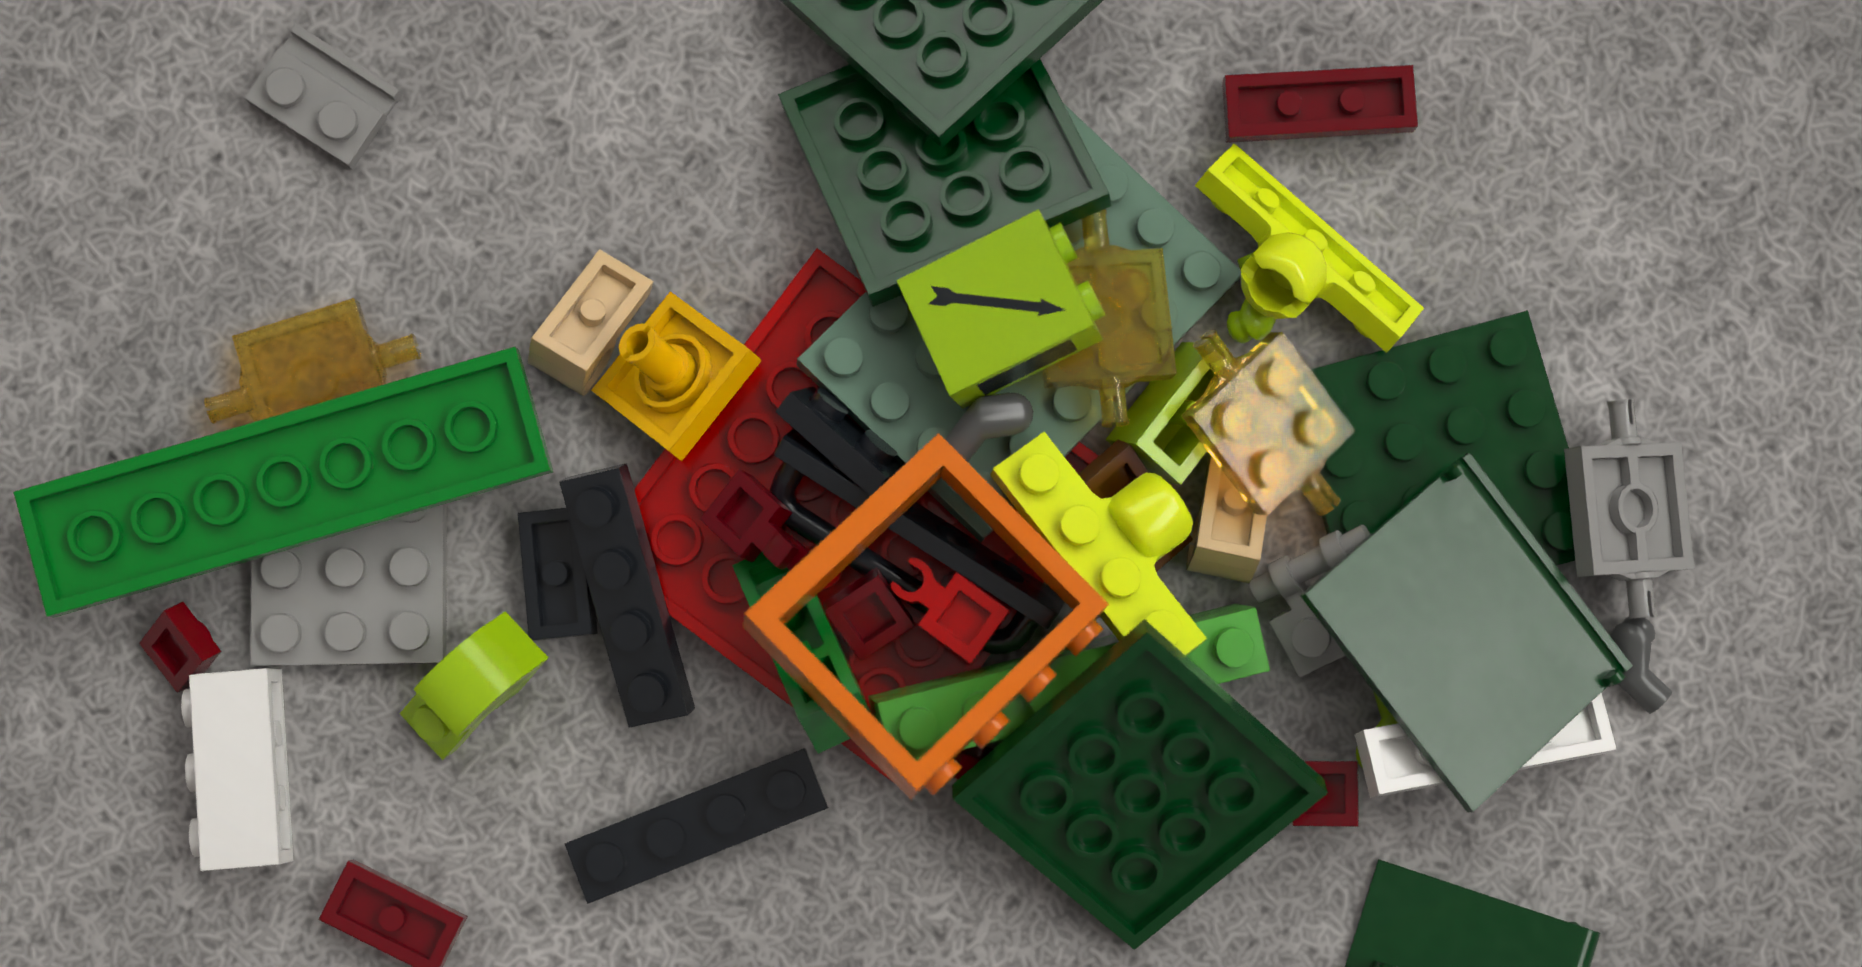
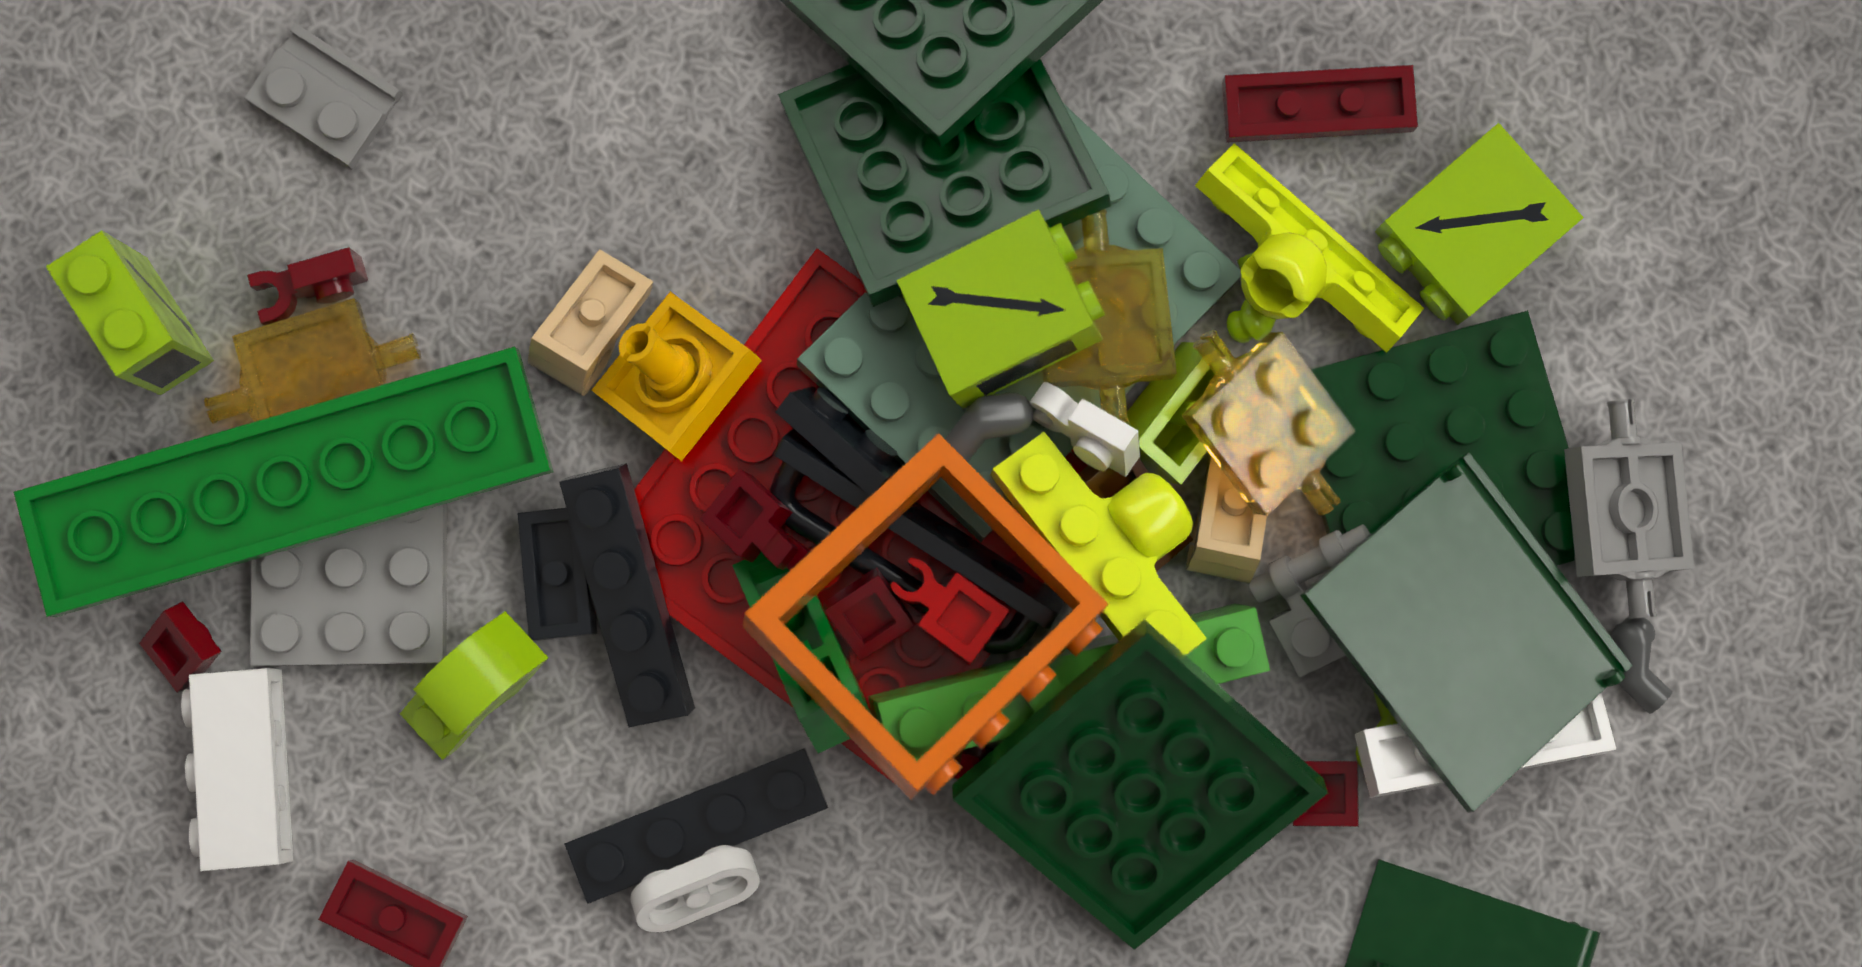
none -> lime brick [45,230,214,395]
none -> dark red plate [247,247,368,327]
none -> white plate [630,845,760,932]
none -> white plate [1030,381,1140,477]
none -> lime brick [1374,123,1584,325]

